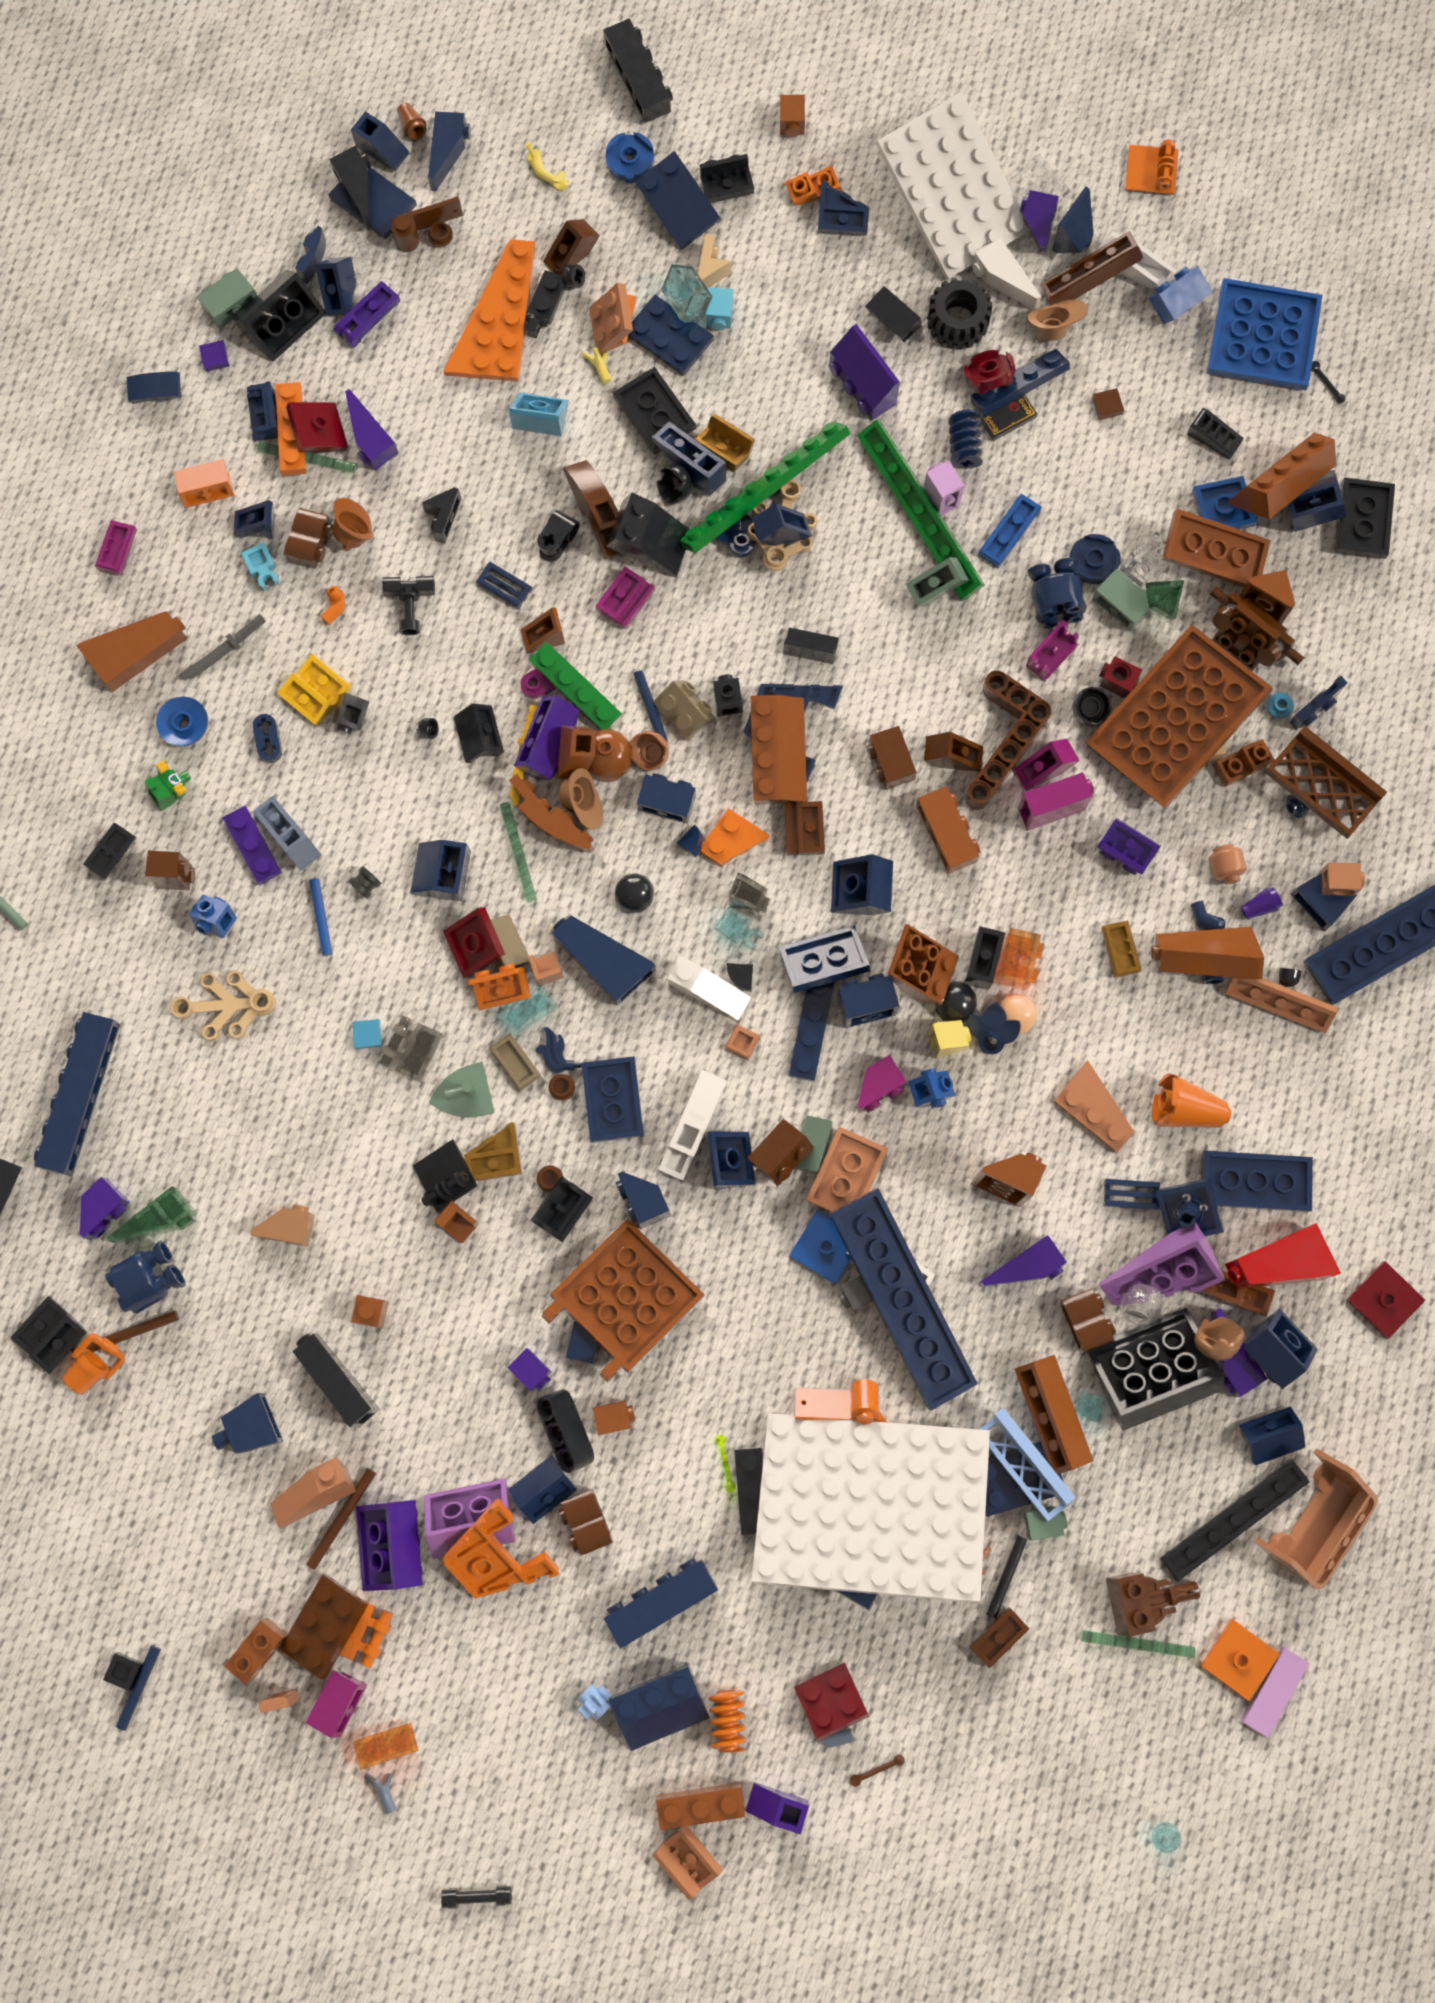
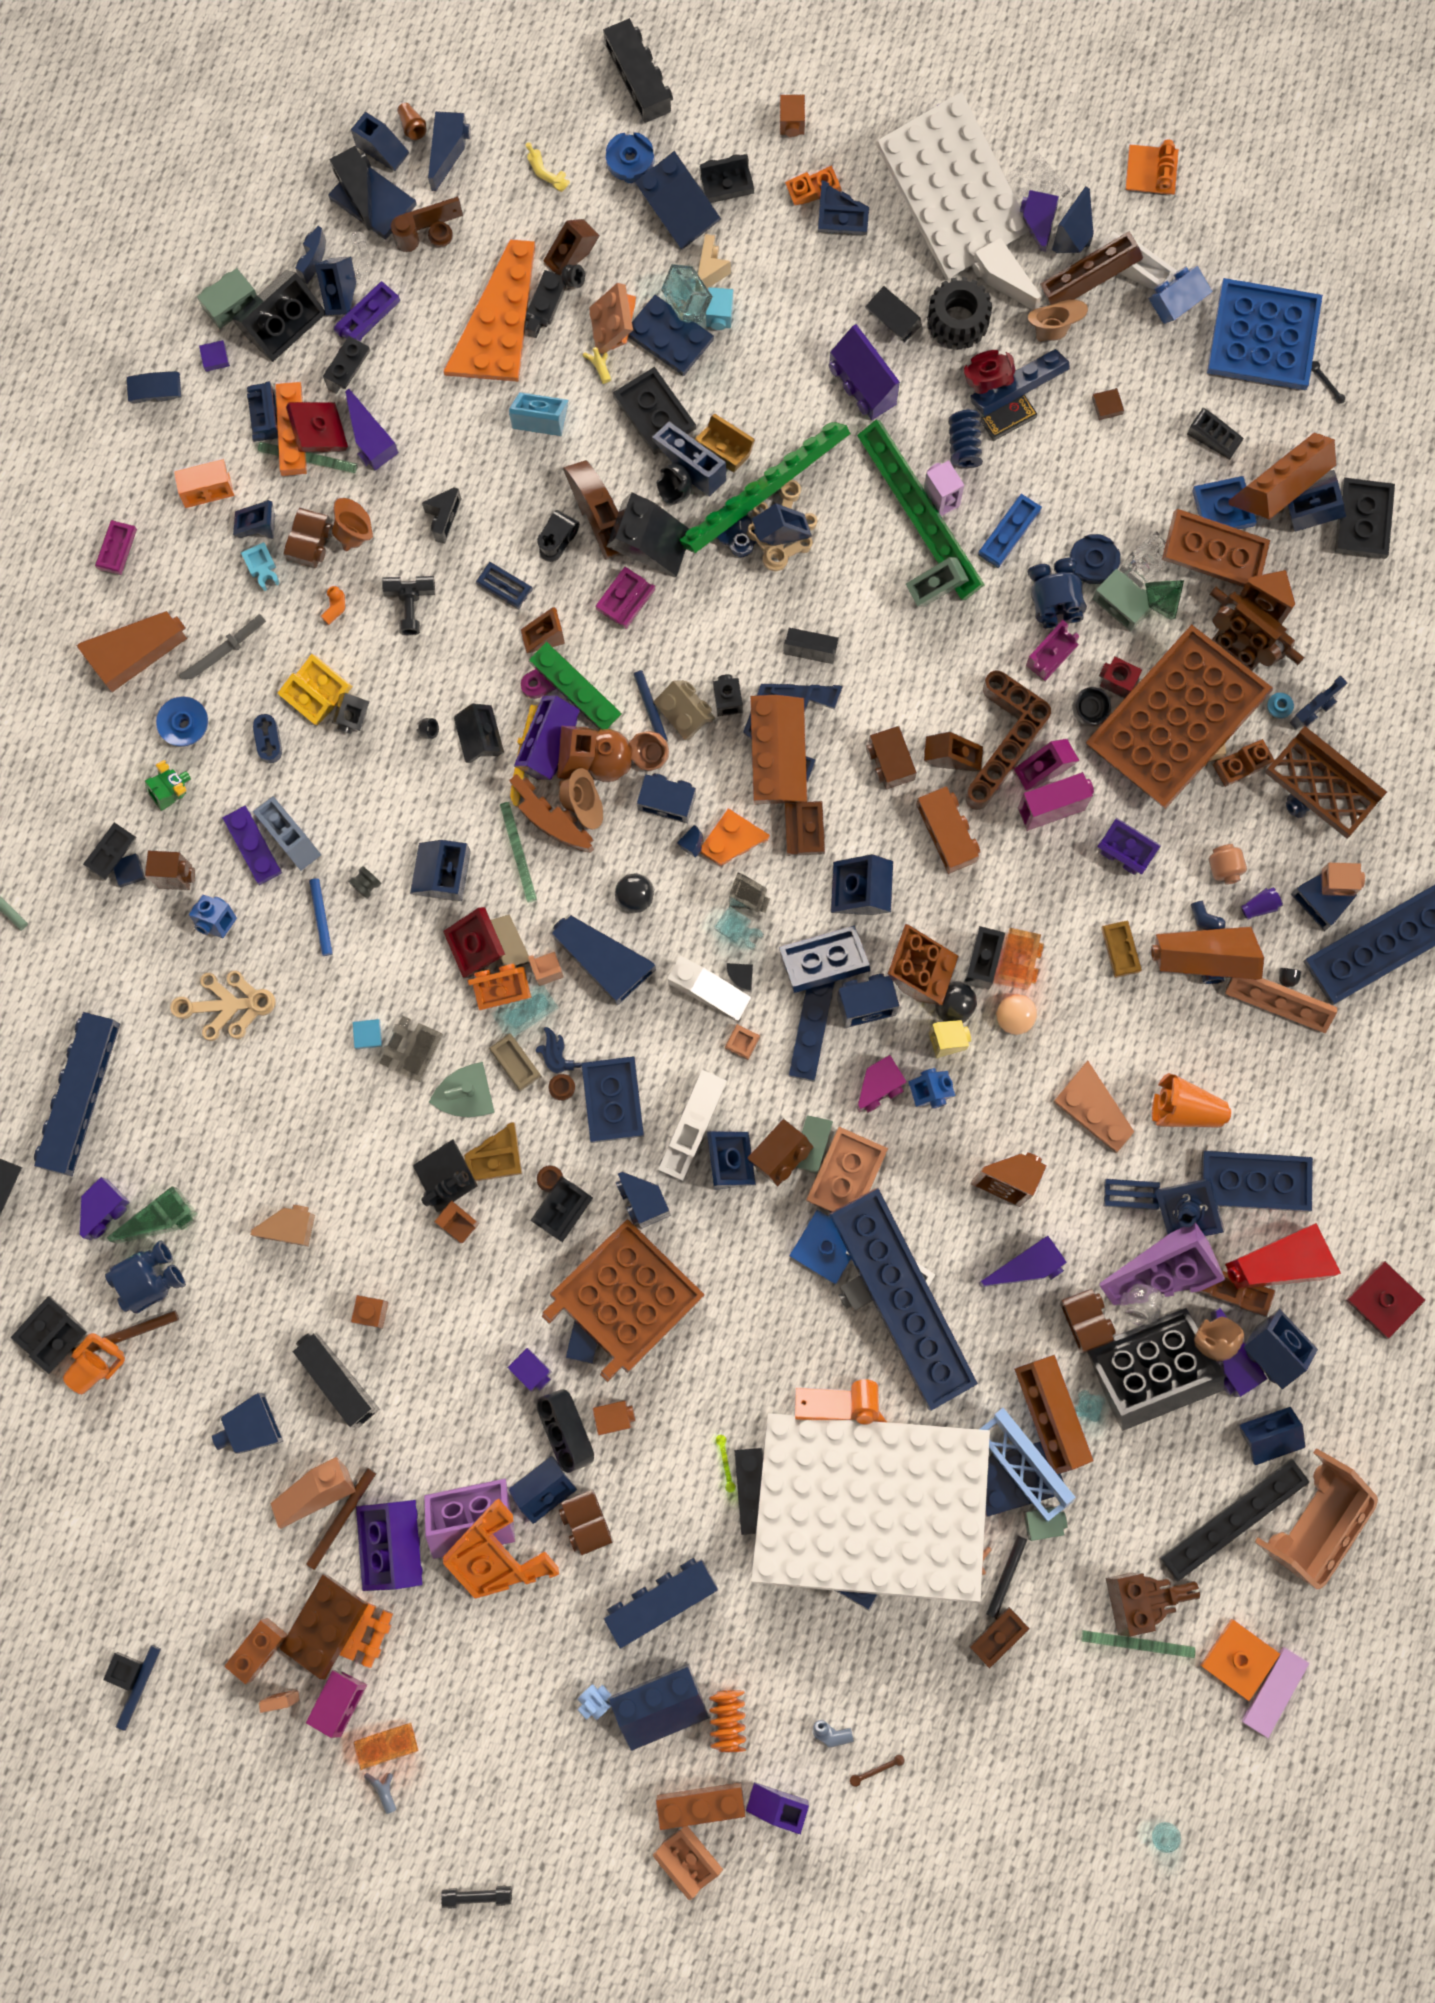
dark red plate [794,1662,870,1742] -> none
dark blue plate [968,1003,1021,1054] -> none
none -> dark blue tile [113,853,145,887]
none -> black bracket [323,336,370,394]

